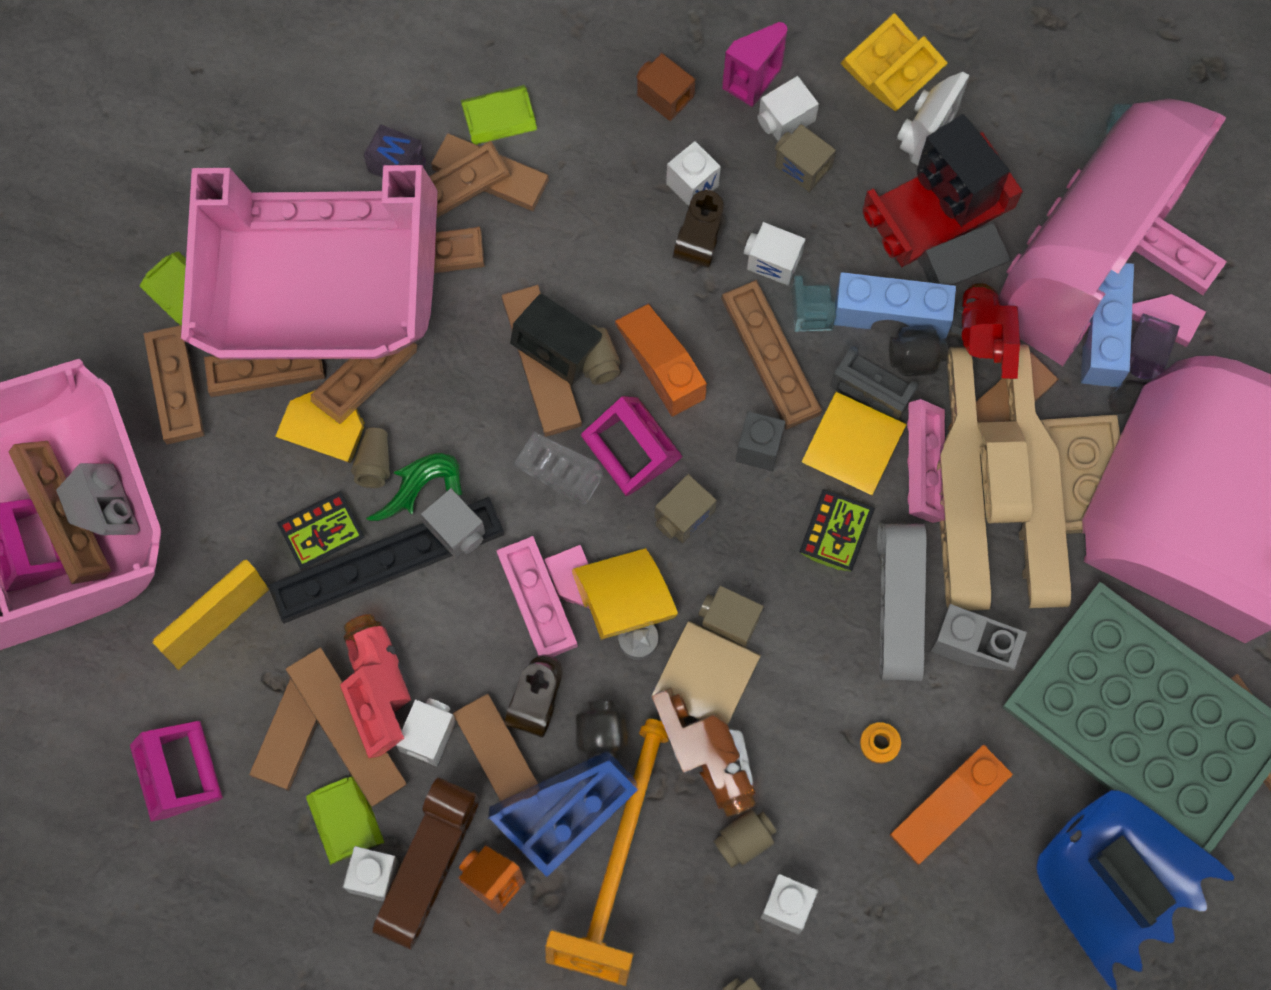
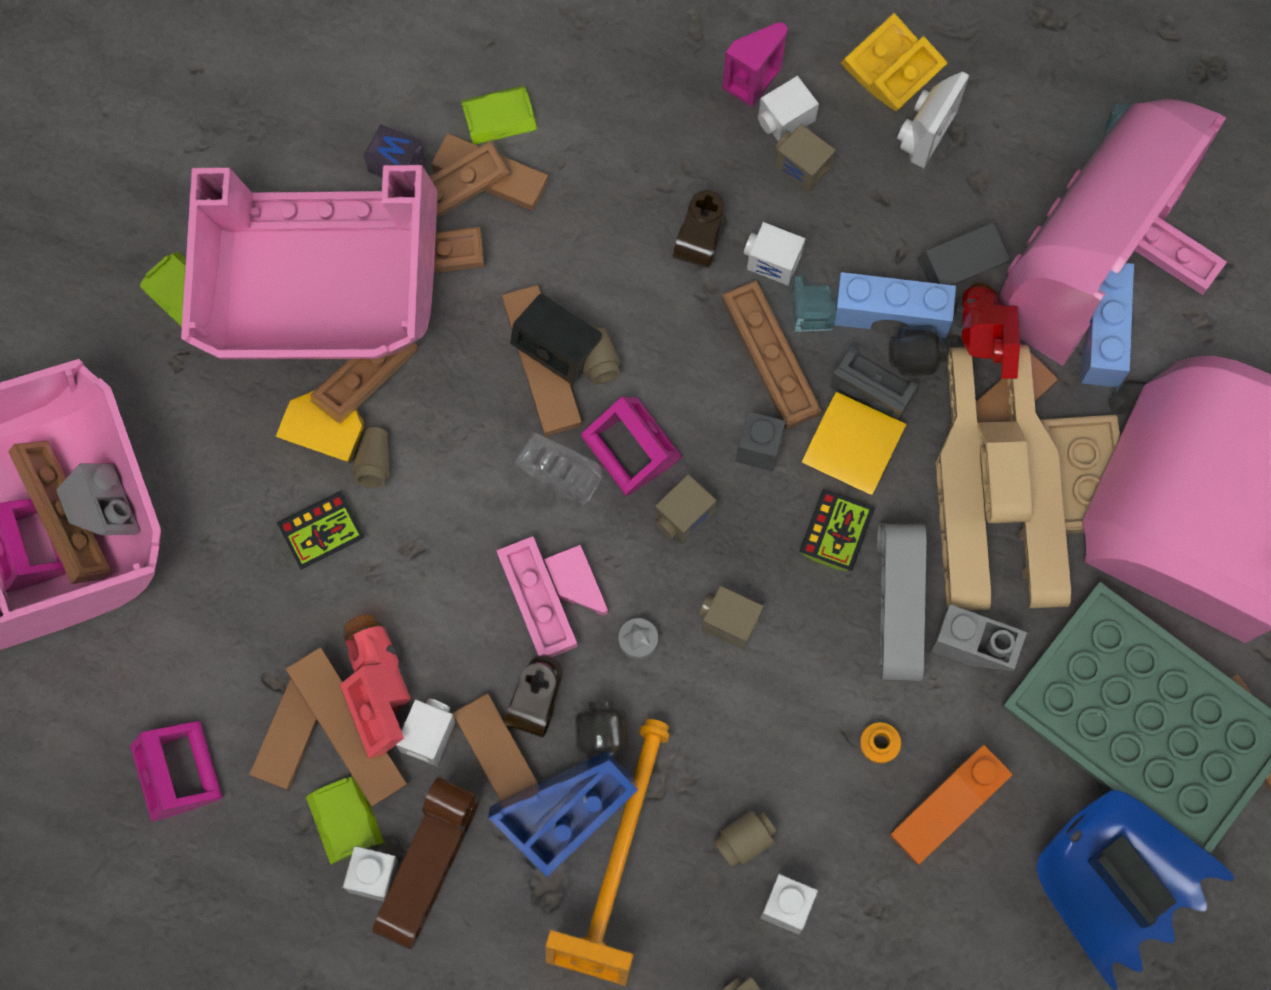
medium nougat plate [144,325,205,445] -> none
yellow tile [152,559,269,670] -> none
medium nougat tile [204,356,325,397] -> none
black tile [268,497,505,624] -> none
green piece [366,453,462,521] -> none
light grey brick [421,488,485,559] -> none
orange slope [458,845,526,914] -> none
yellow slope [572,548,678,640] -> none
orange slope [615,304,707,417] -> none
dark orange brick [637,53,695,122] -> none
tan slope [651,621,761,724] -> none
plate [652,687,756,817] -> none
white brick [666,141,721,206] -> none
red panel [862,132,1023,267] -> none
bright pink plate [907,399,945,523] -> none
black brick [916,114,1010,227] -> none
clear purple brick [1130,313,1180,379] -> none
bright pink tile [1132,294,1206,347] -> none

